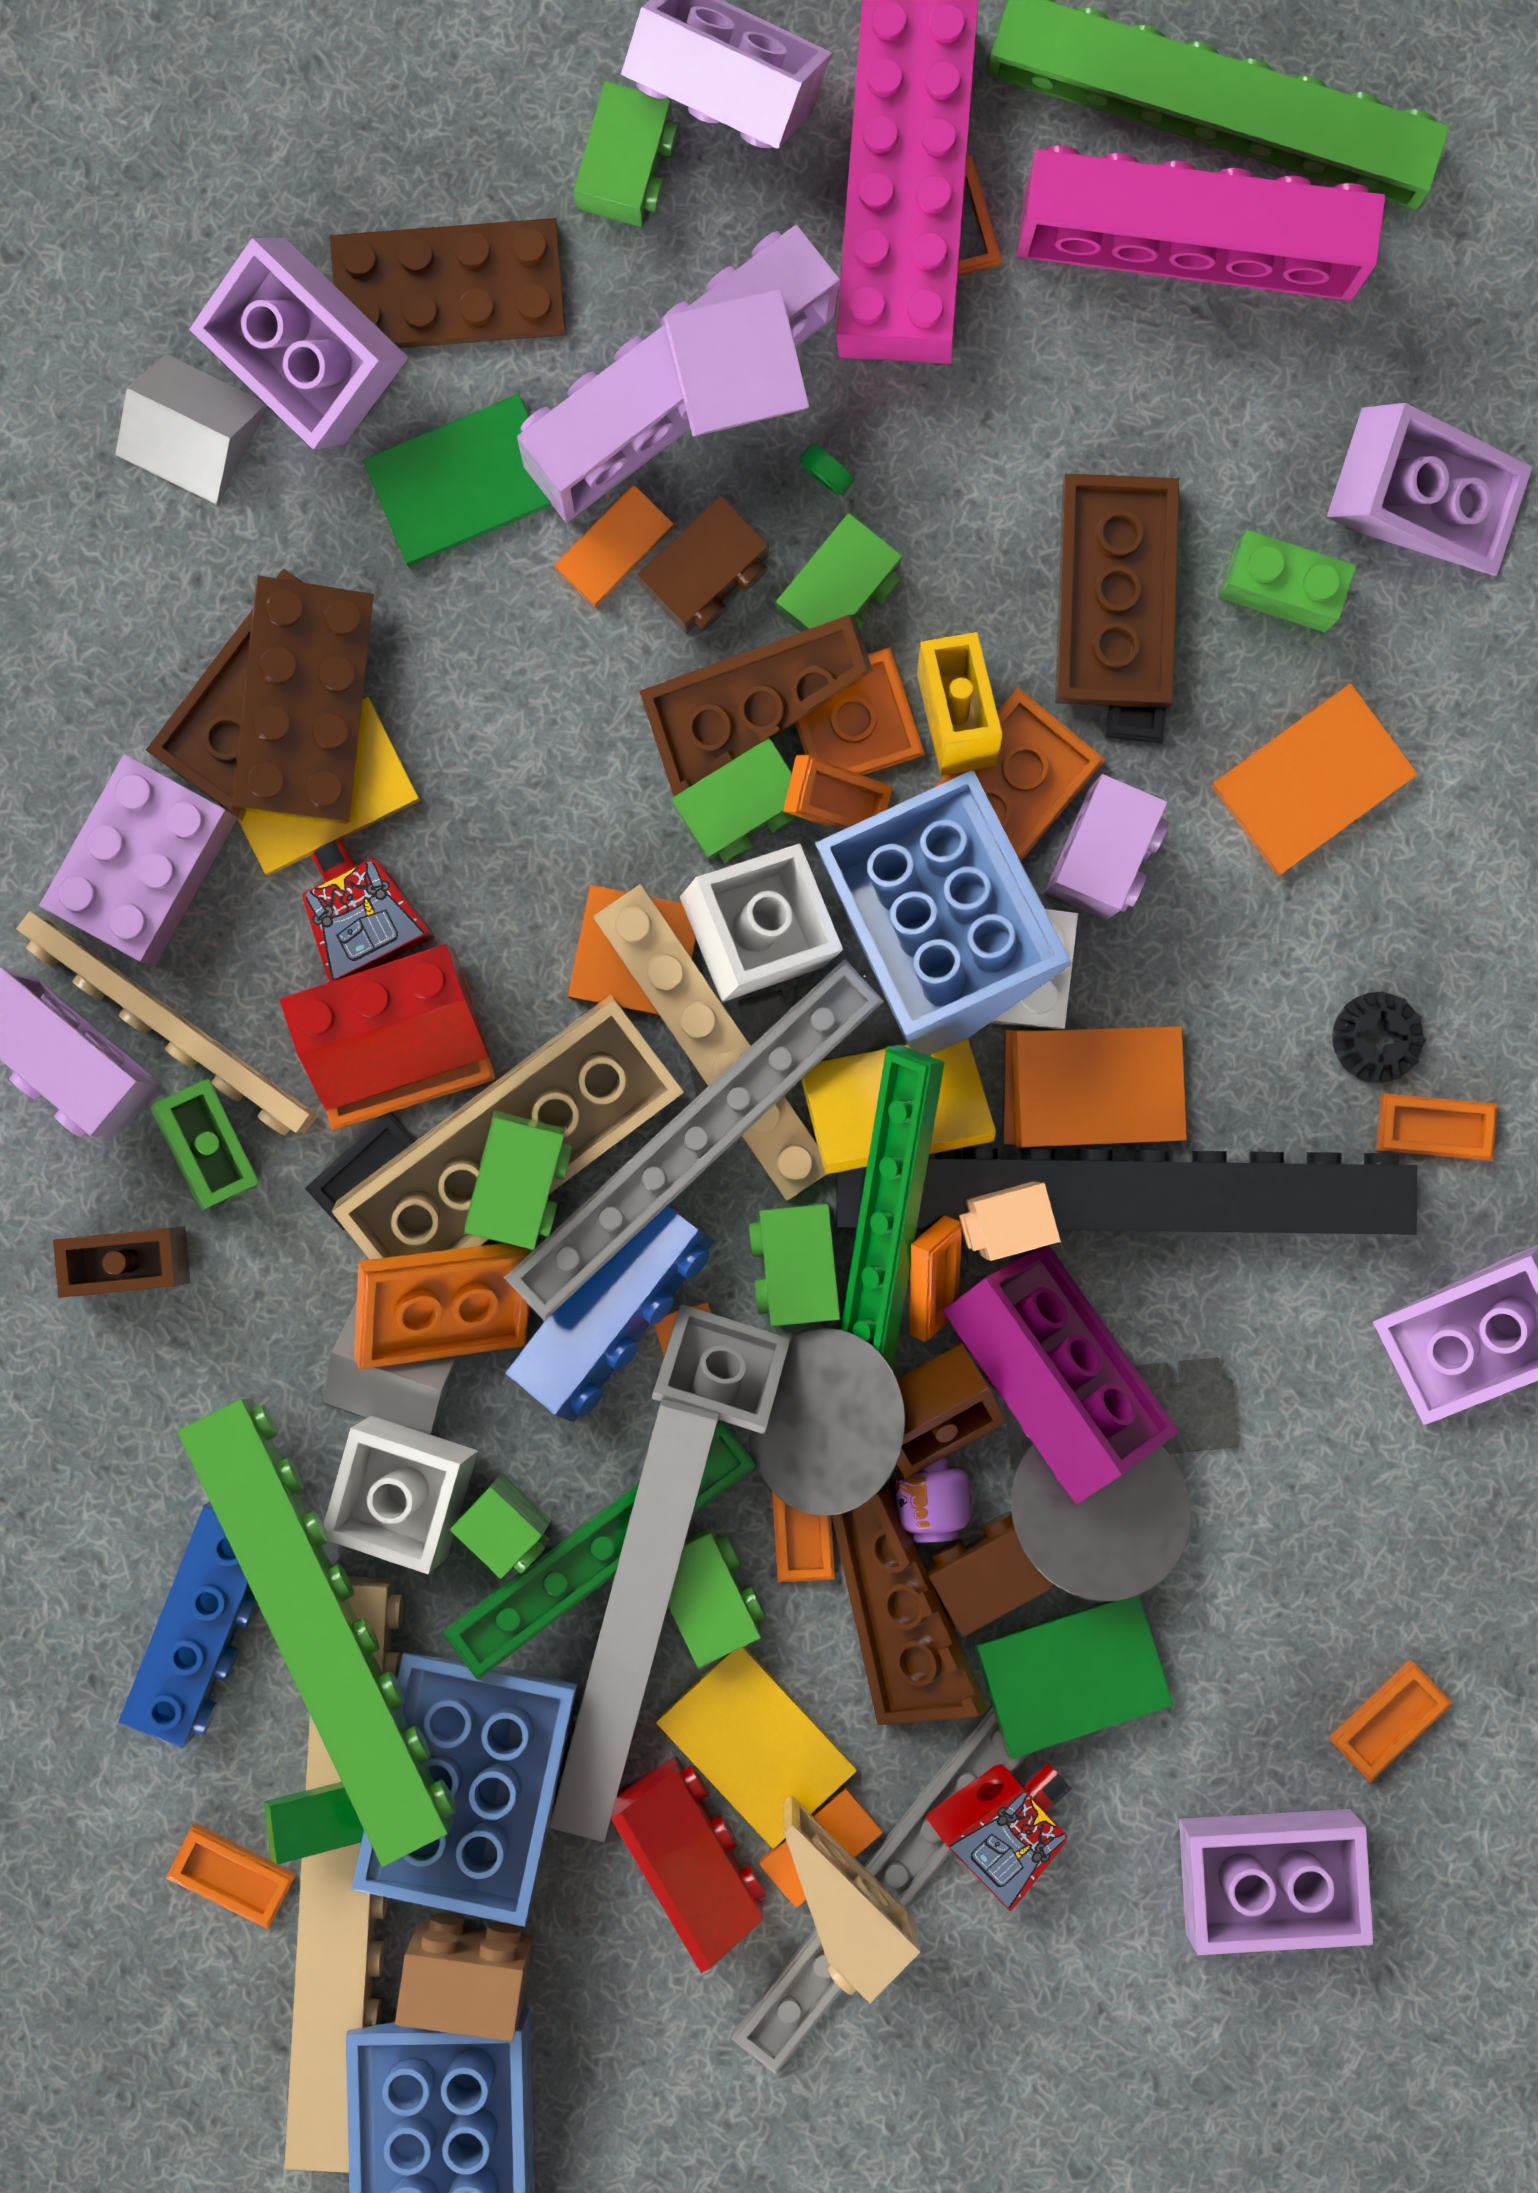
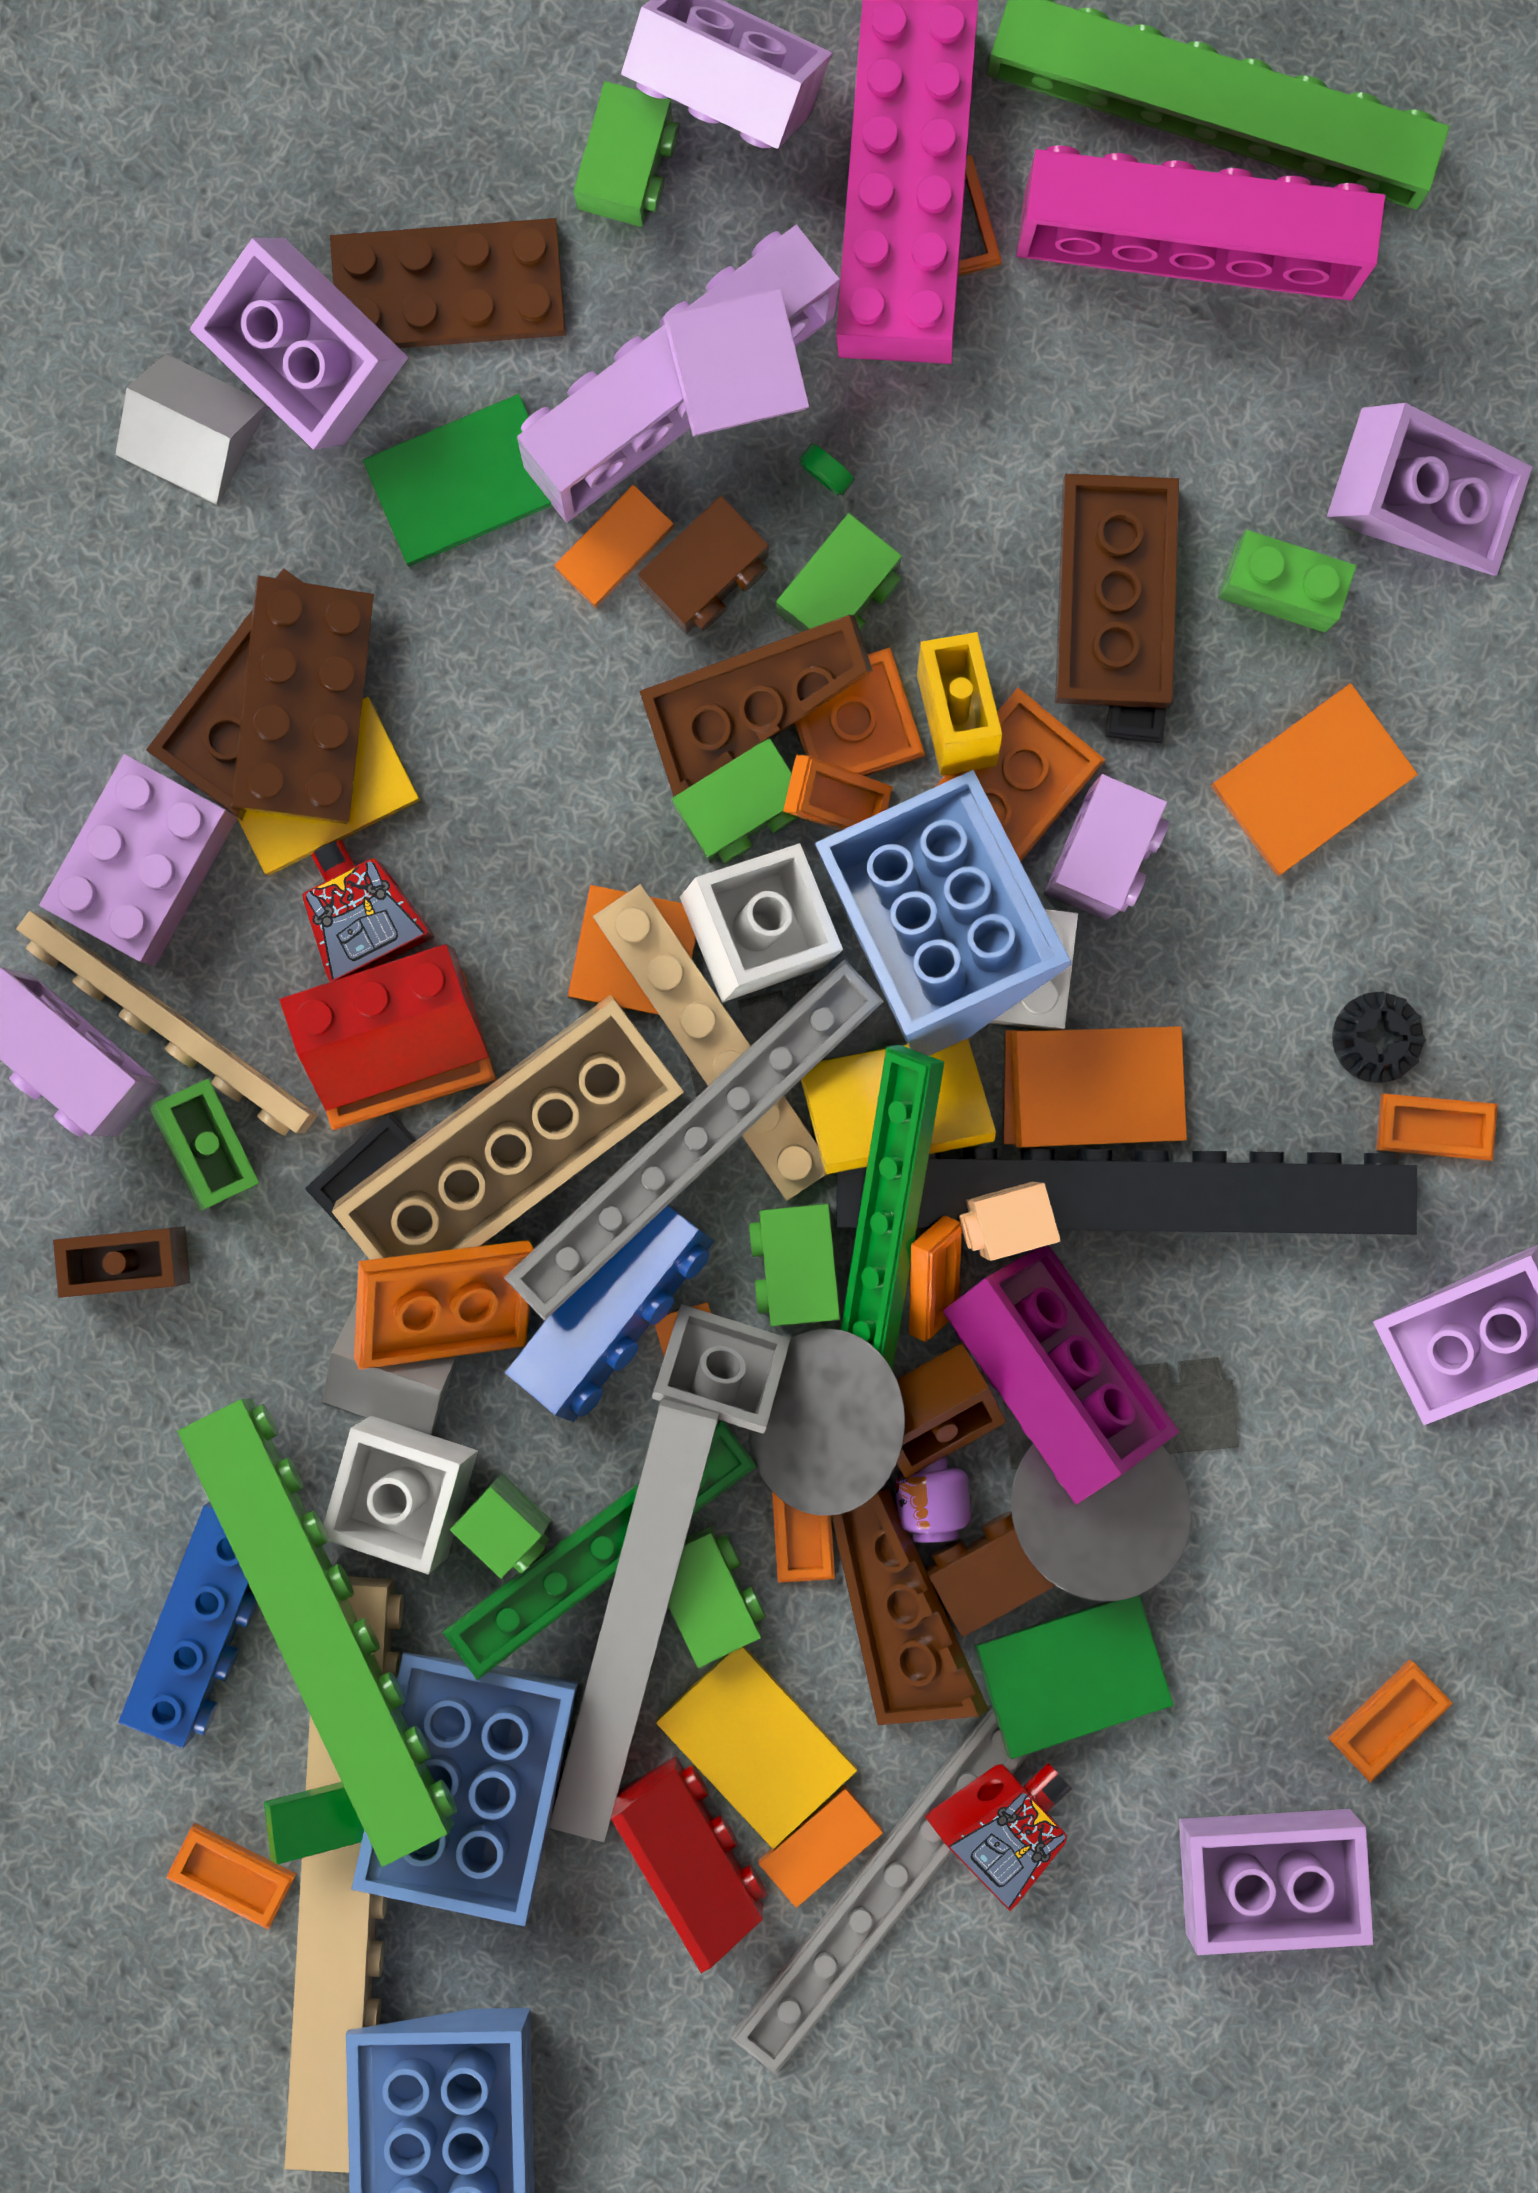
medium nougat brick [395,1914,533,2042] -> none
bright green brick [464,1111,572,1250] -> none
tan slope [783,1795,921,2004] -> none

